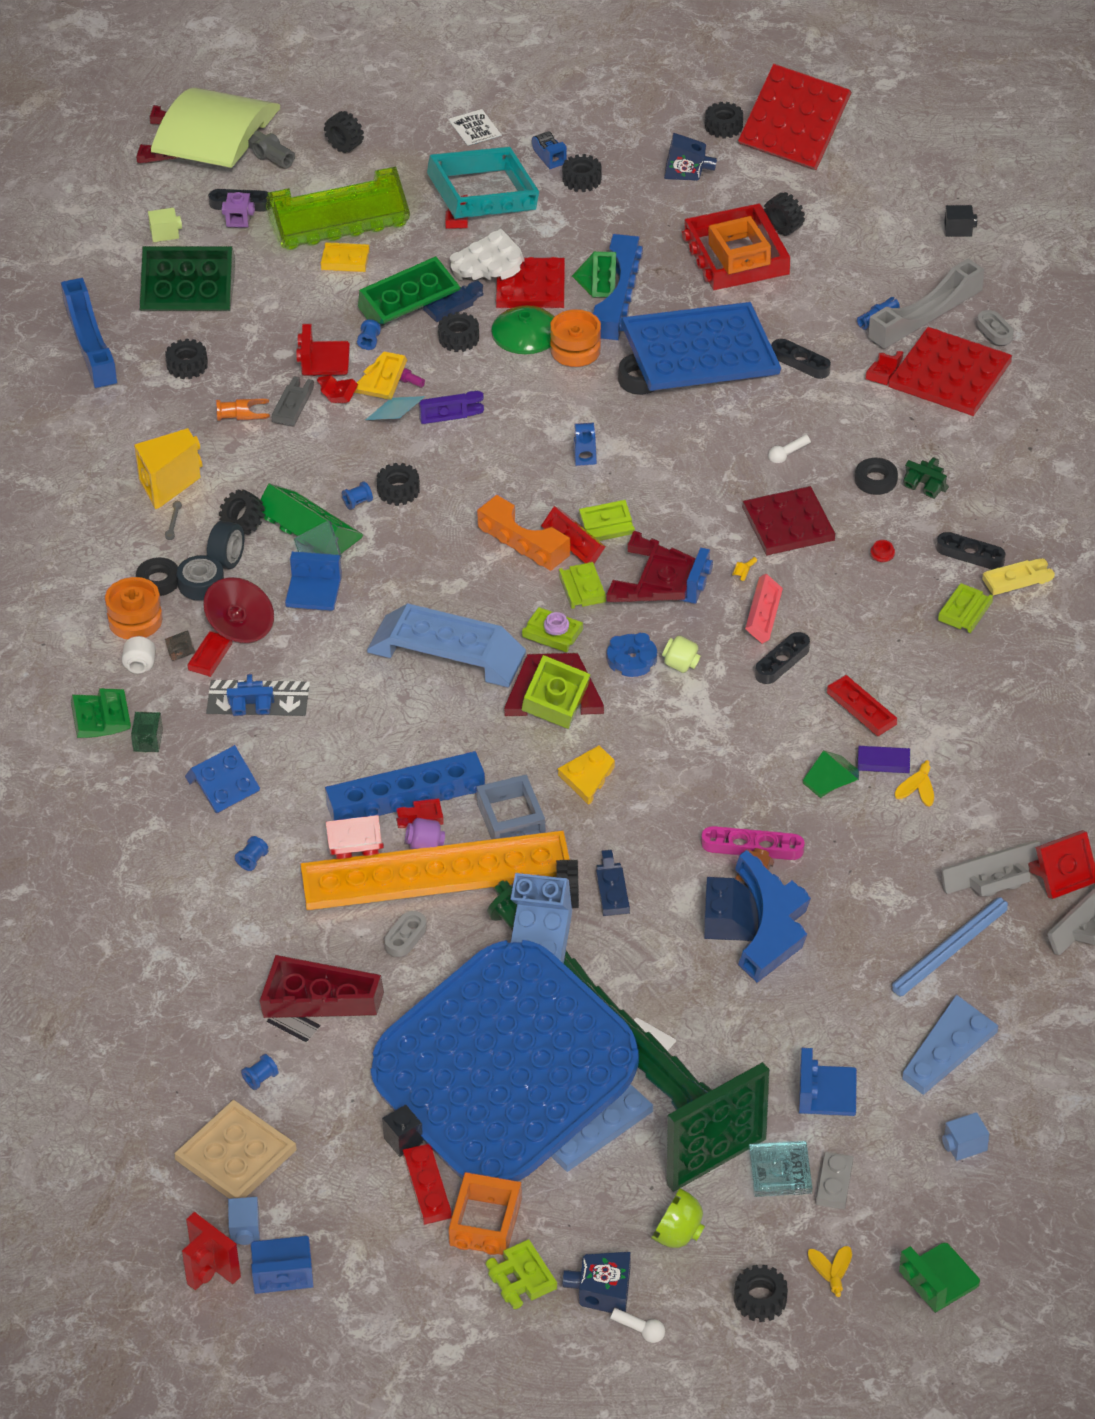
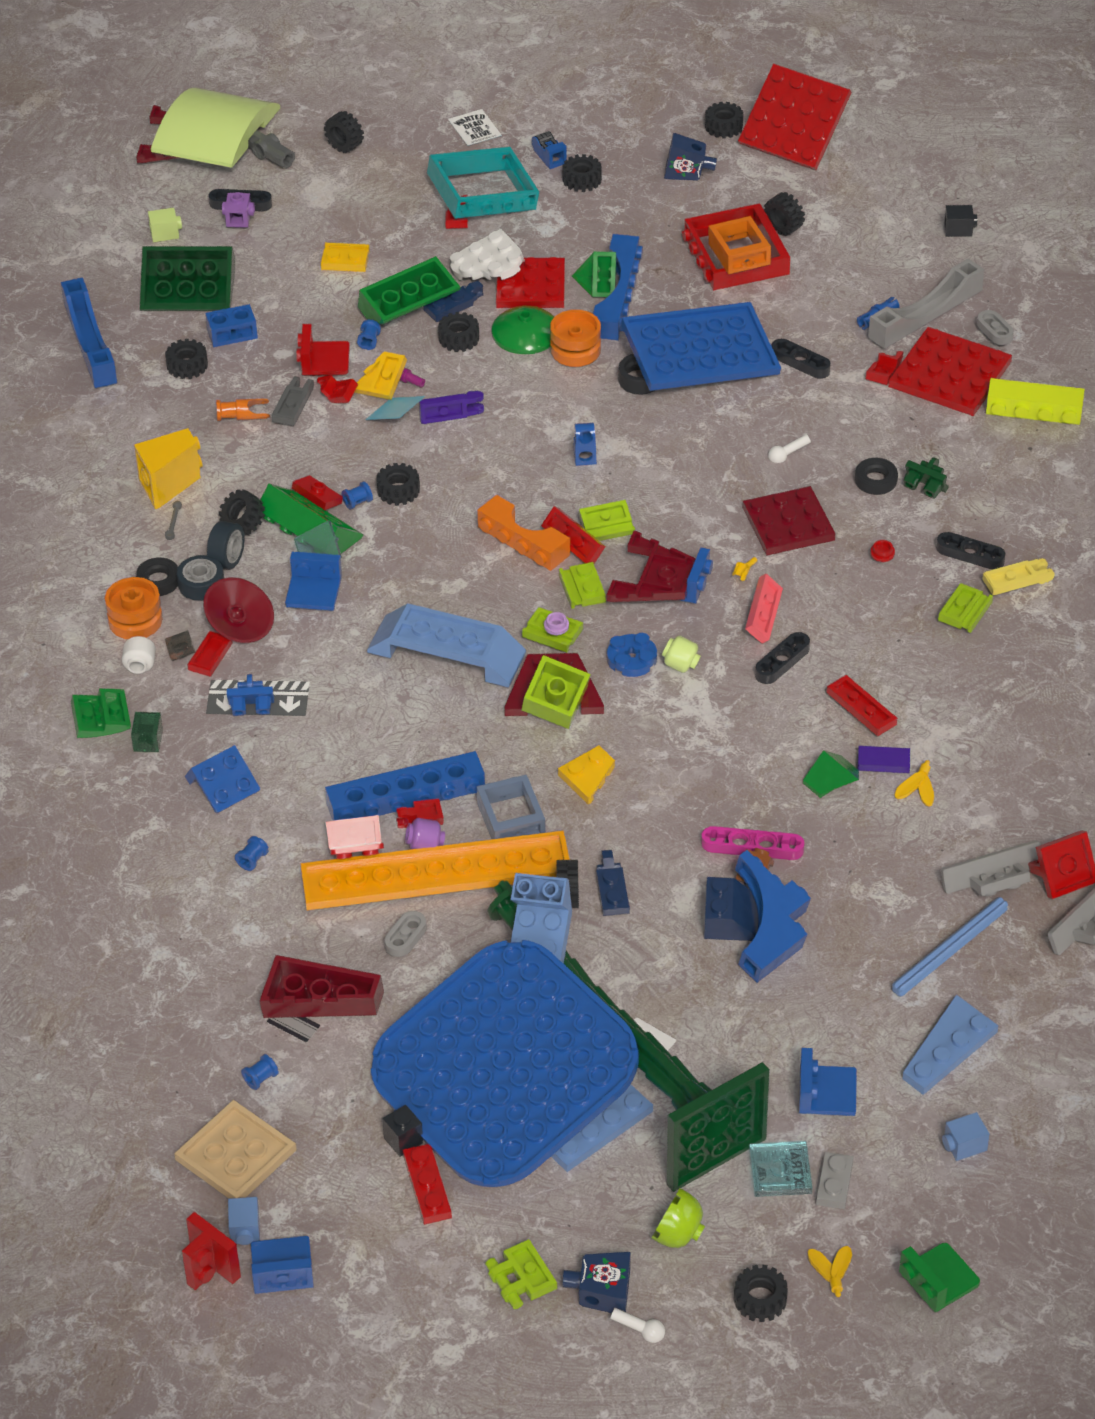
clear neon green windscreen [266,166,410,250] -> none
orange window [449,1172,522,1255] -> none
none -> blue brick [205,304,258,347]
none -> red plate [292,475,343,510]
none -> neon yellow brick [986,378,1085,425]

